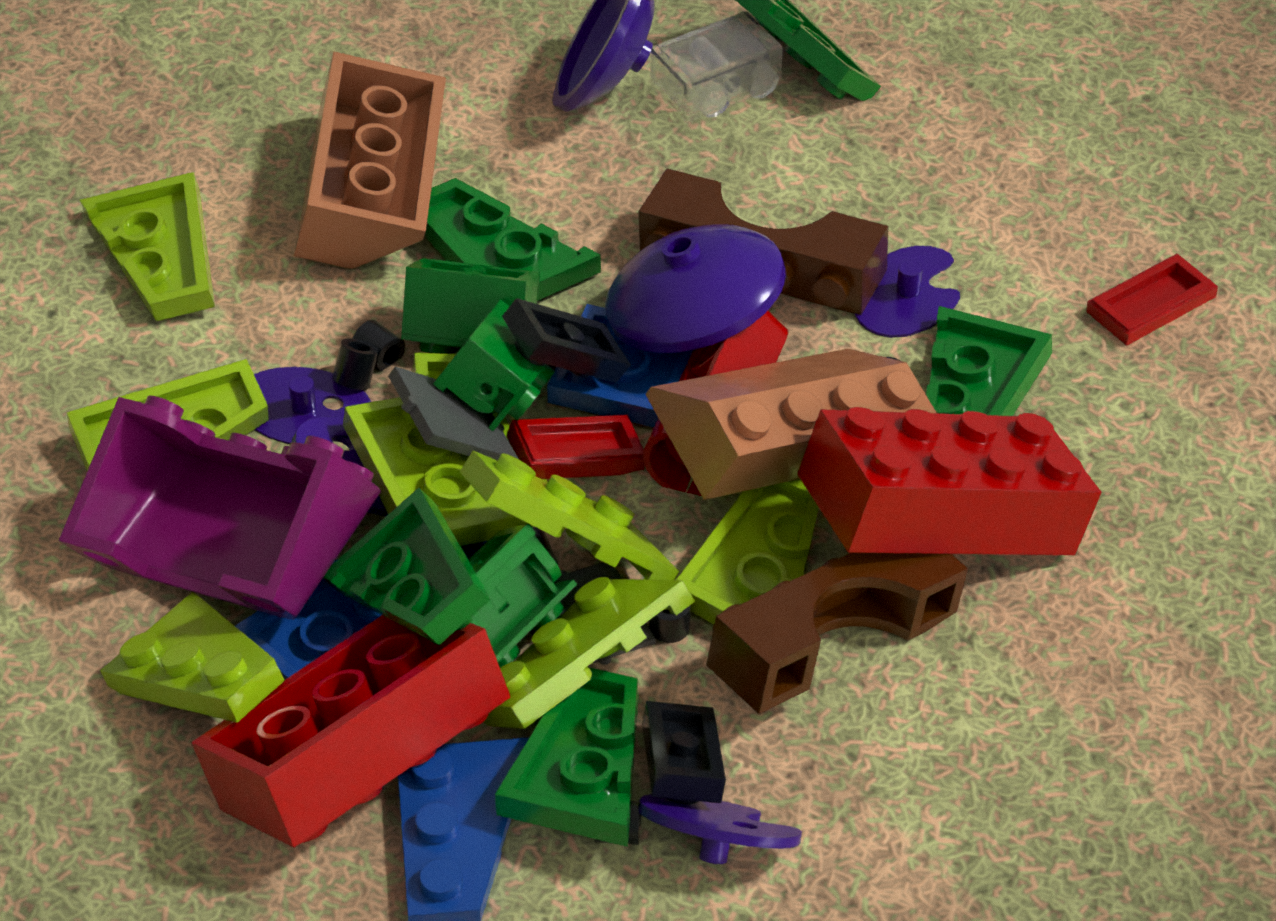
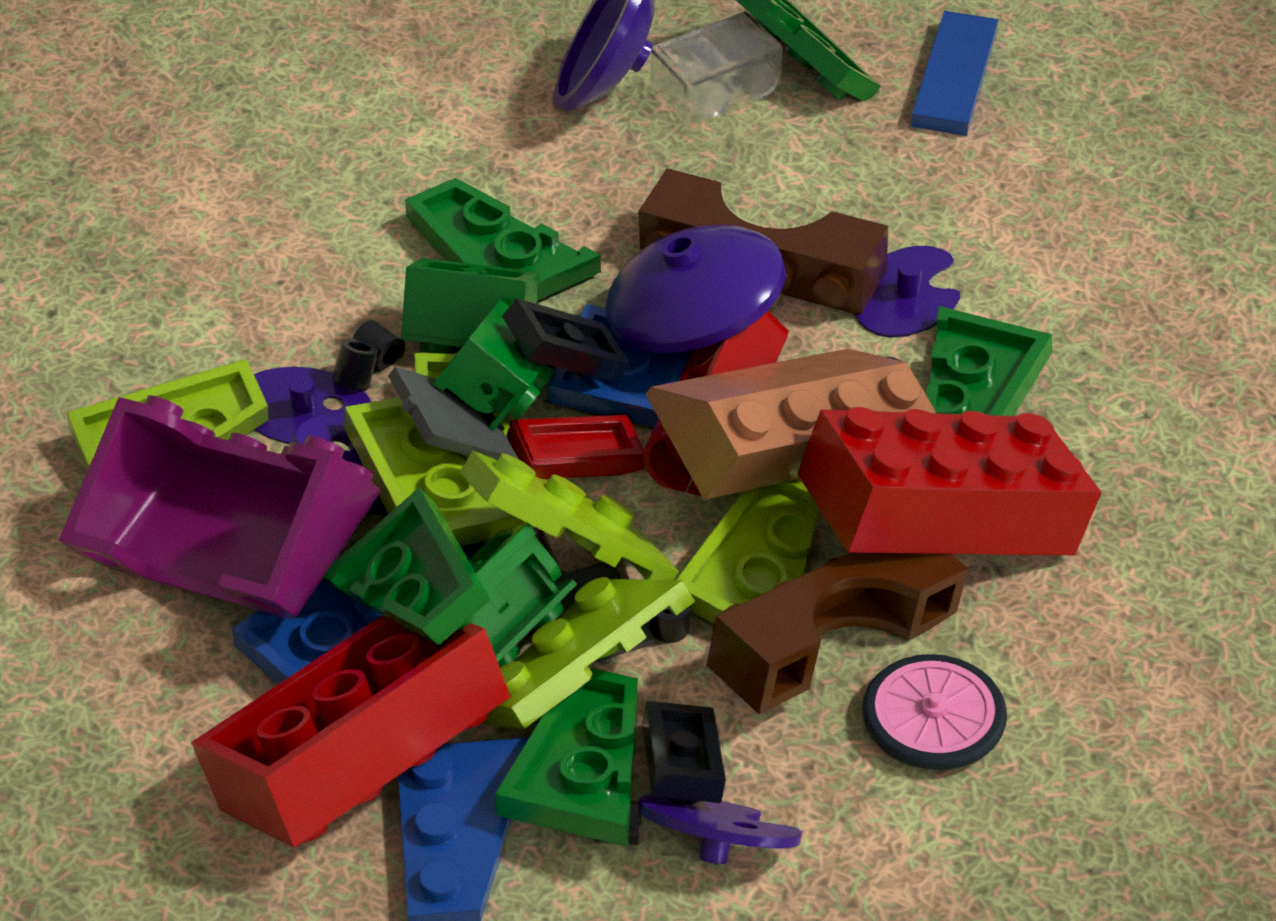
lime wing [80,172,215,321] -> none
lime wing [100,592,285,723] -> none
nougat slope [294,51,446,269] -> none
red tile [1086,254,1218,346] -> none
none -> bright pink wheel [862,654,1007,770]
none -> blue tile [911,11,998,136]

